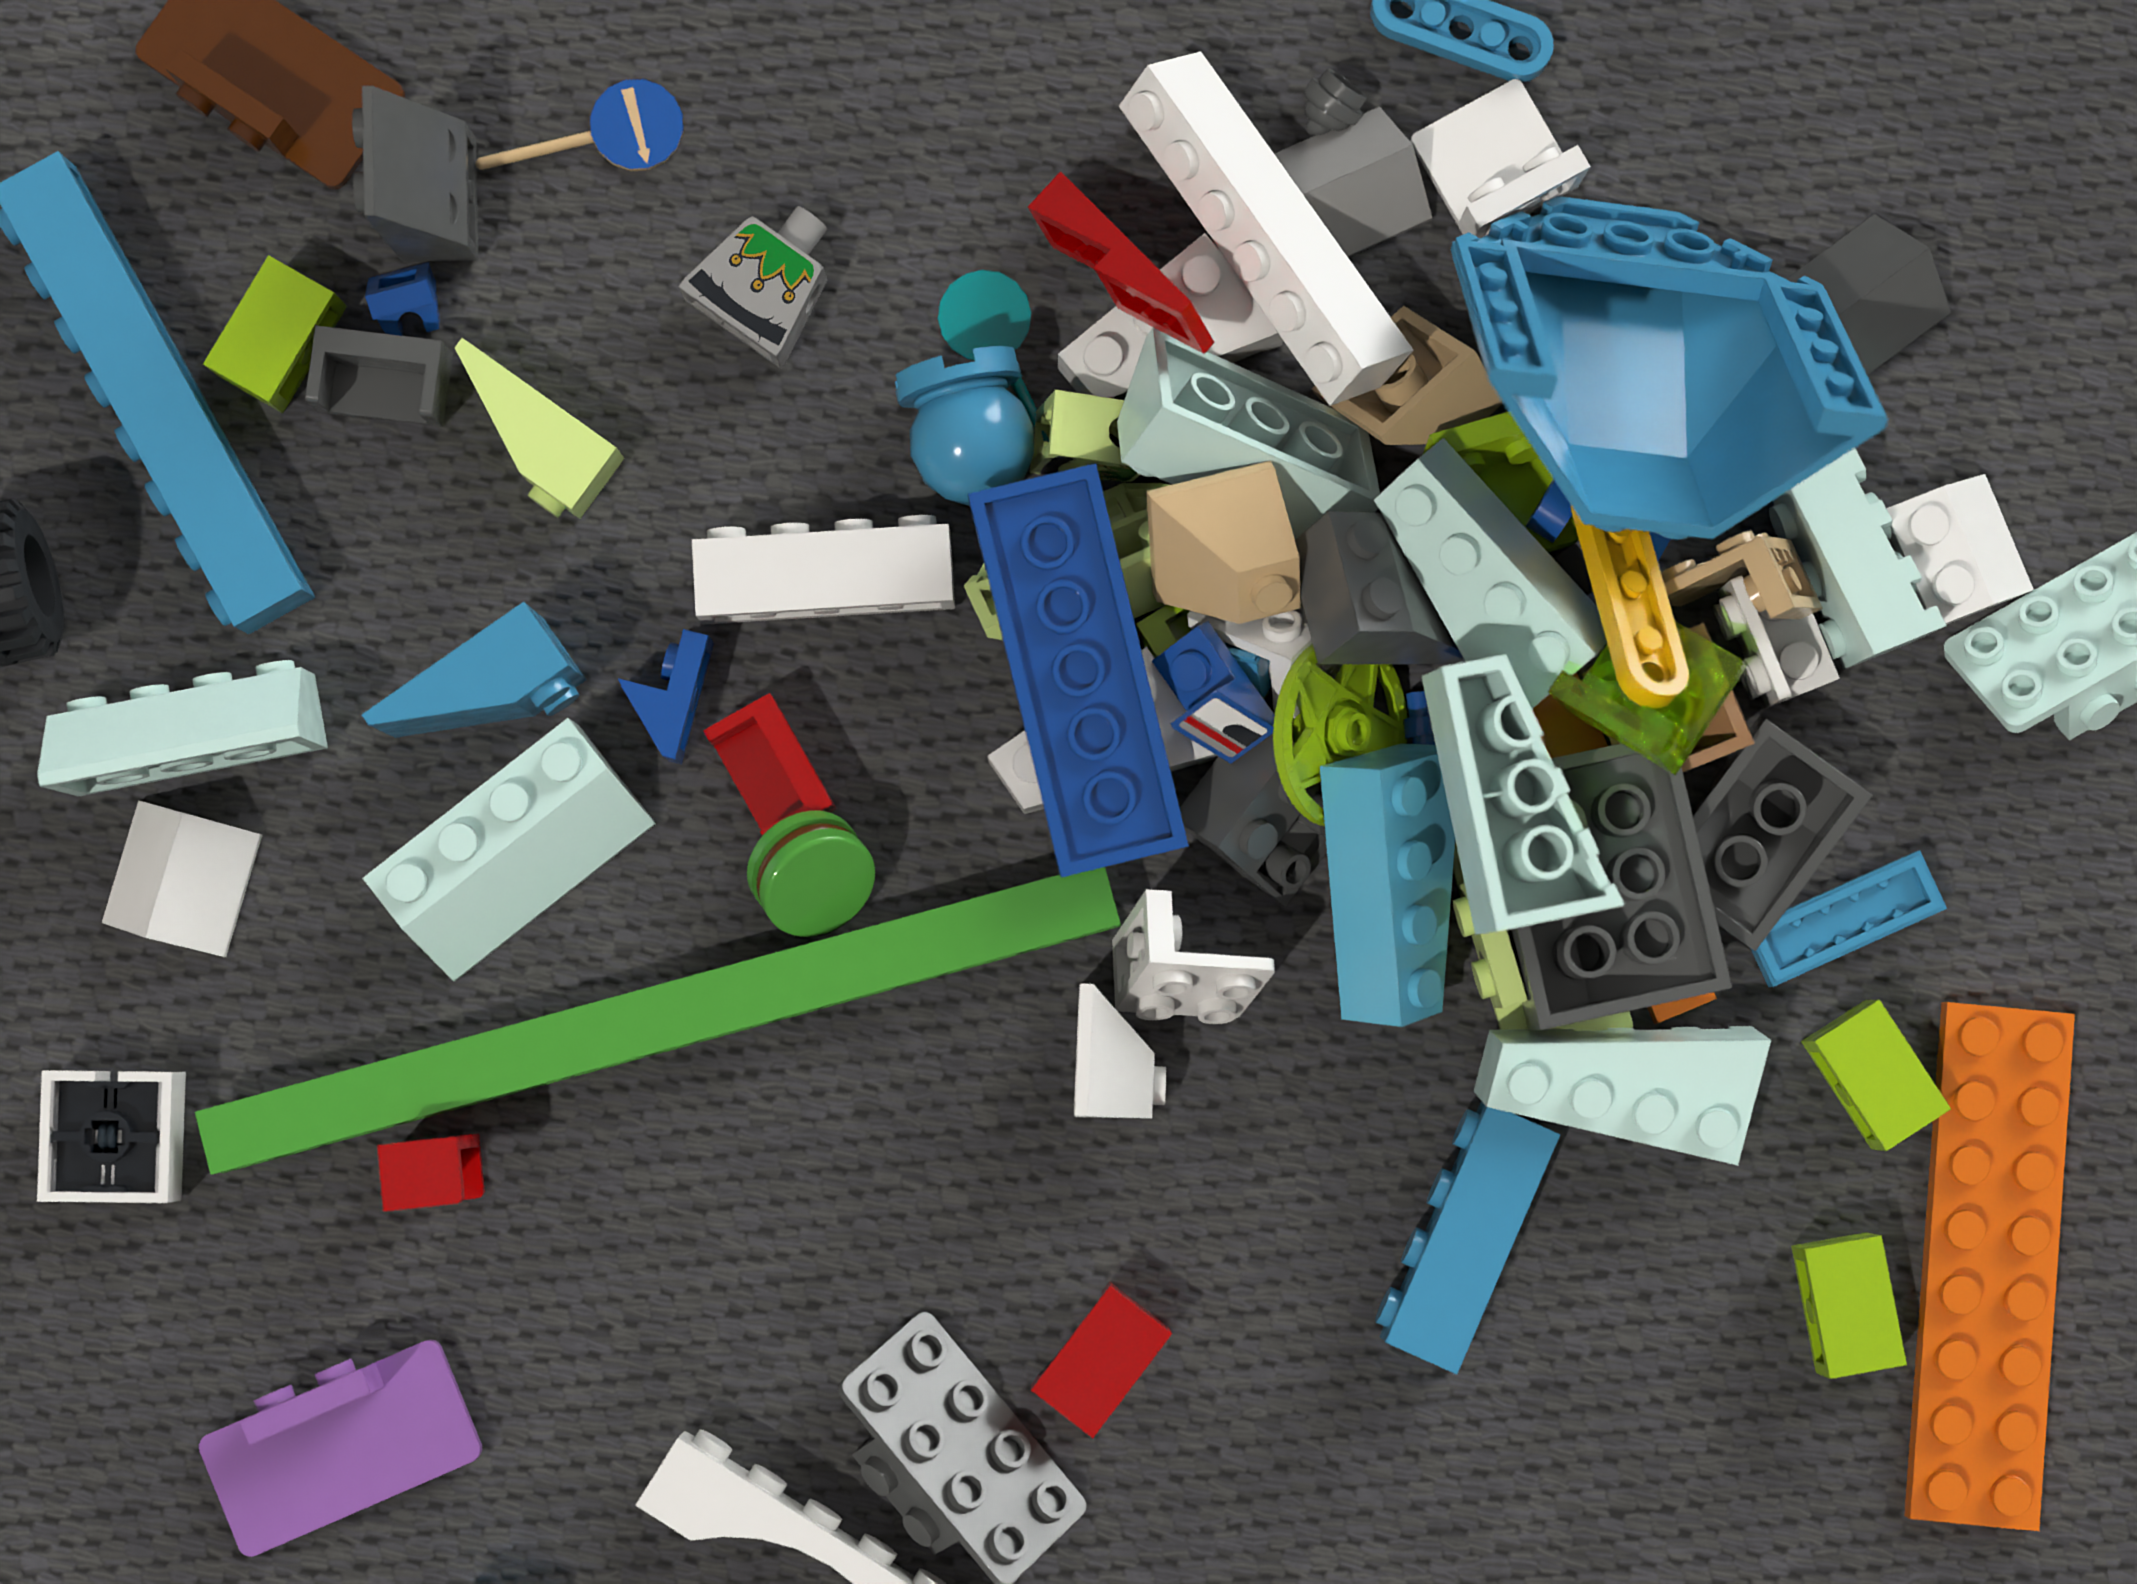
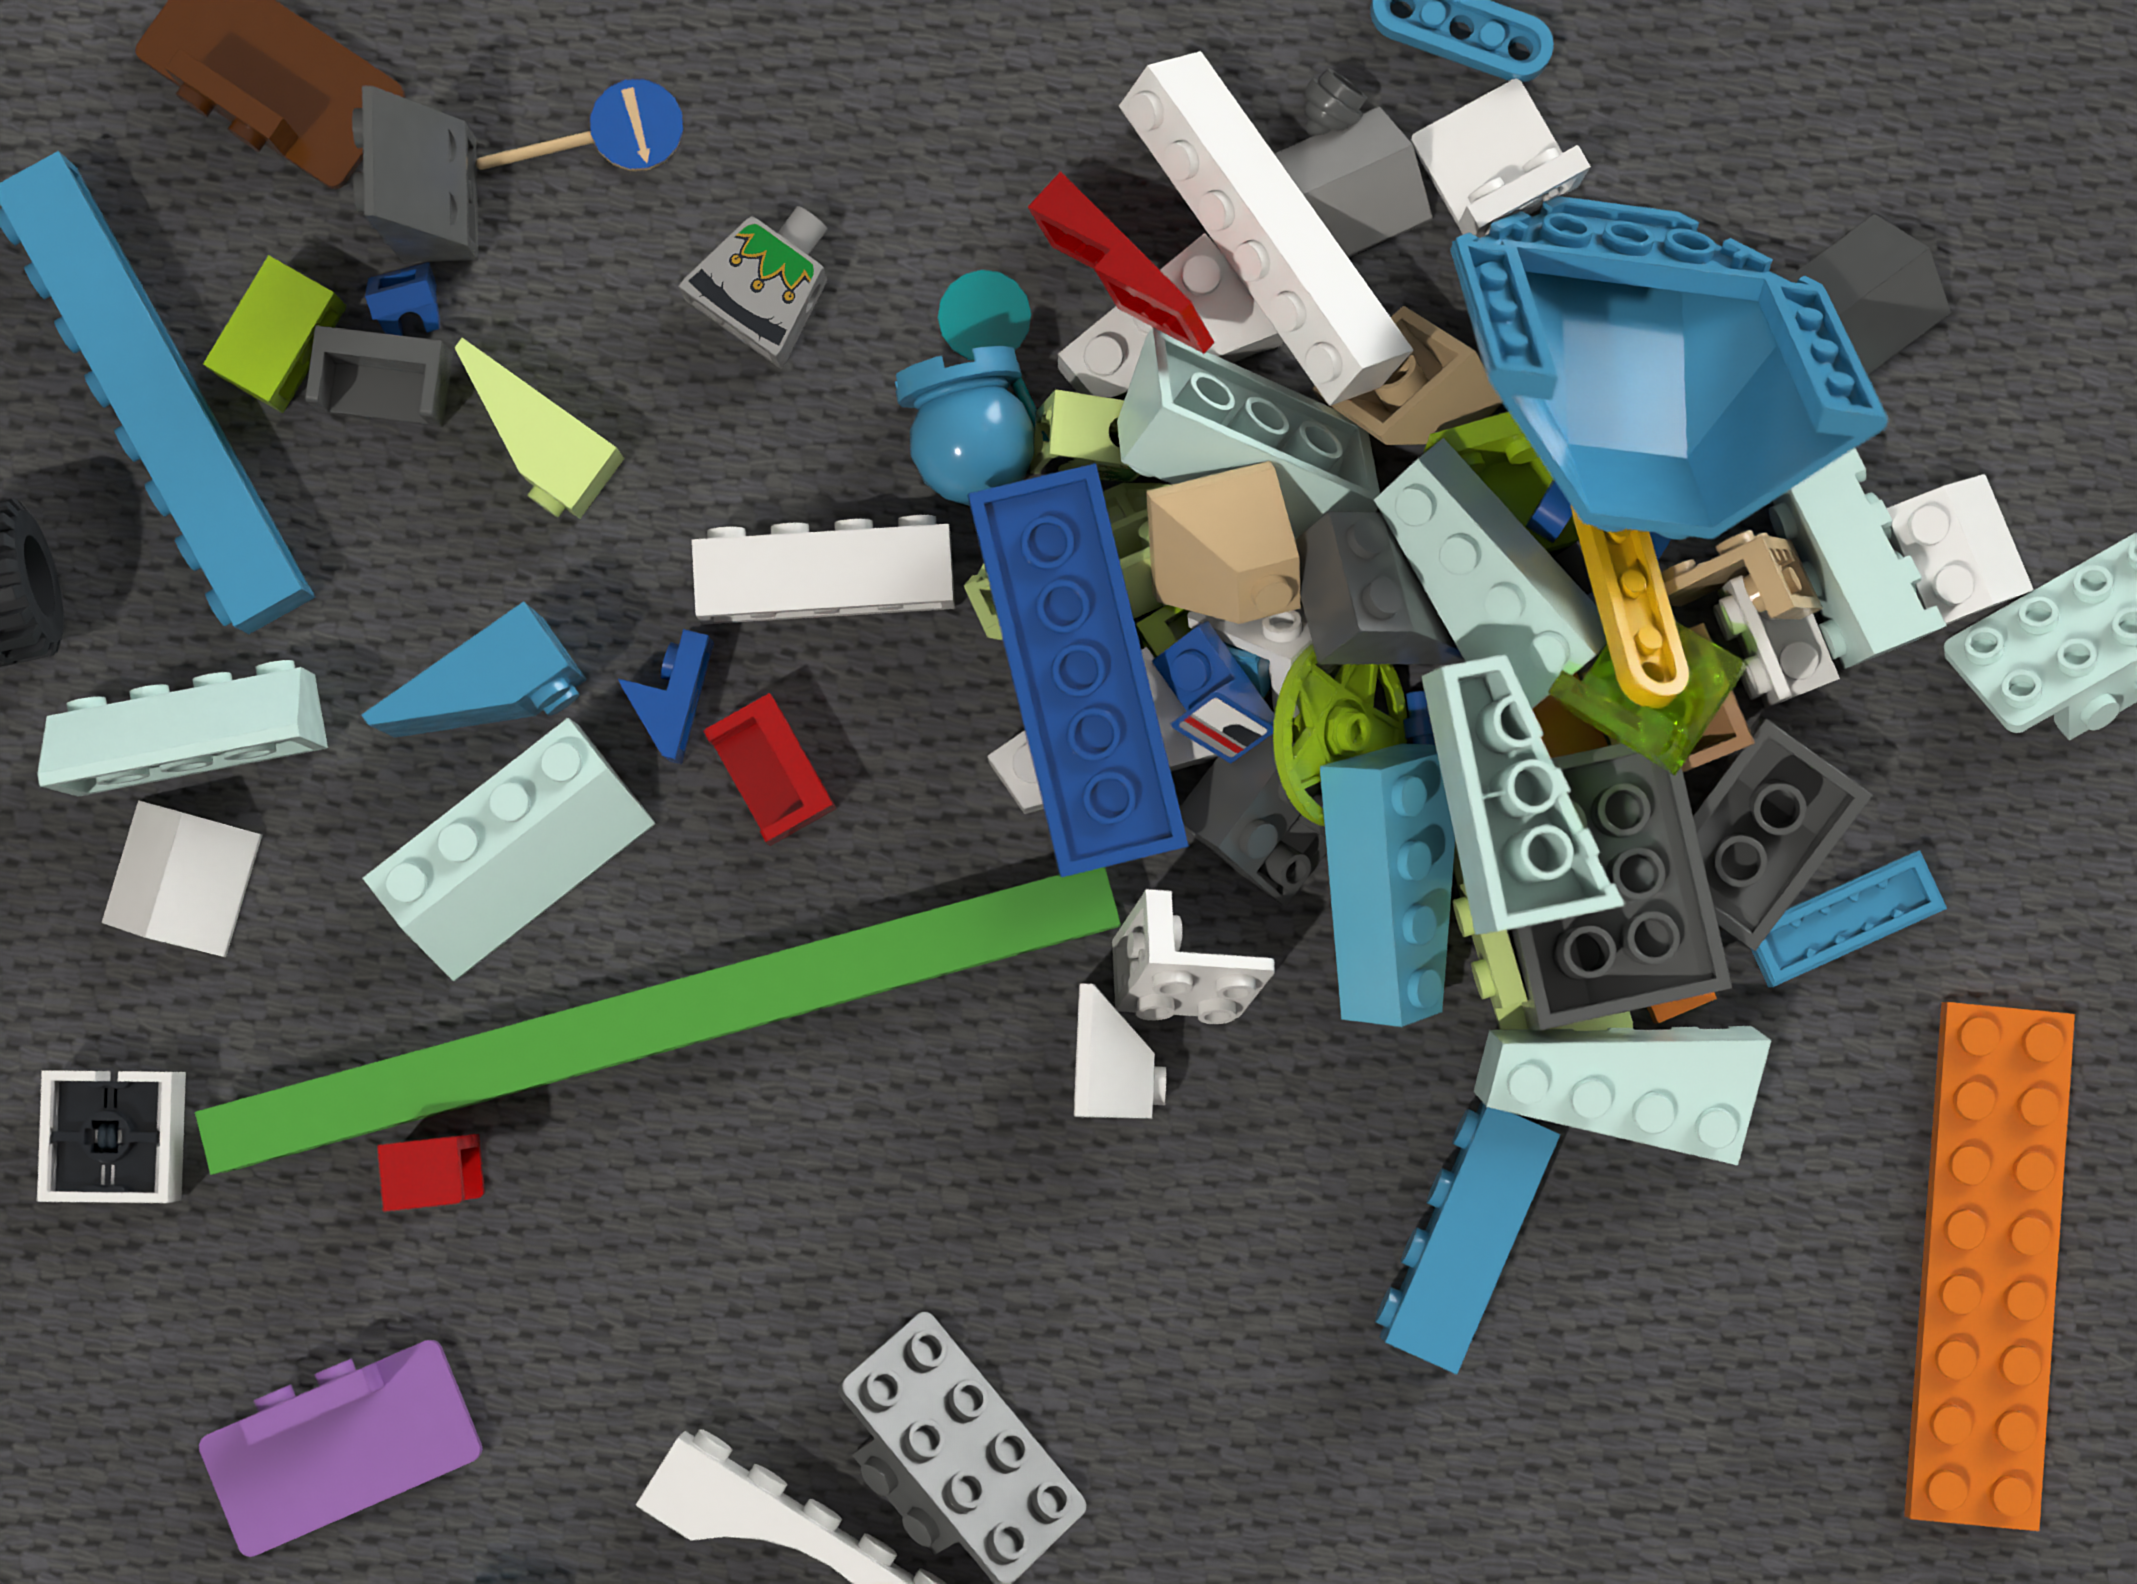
bright green head [747,810,875,937] -> none
red panel [1031,1281,1172,1438] -> none
lime panel [1791,1232,1907,1379] -> none
lime panel [1801,999,1951,1151] -> none

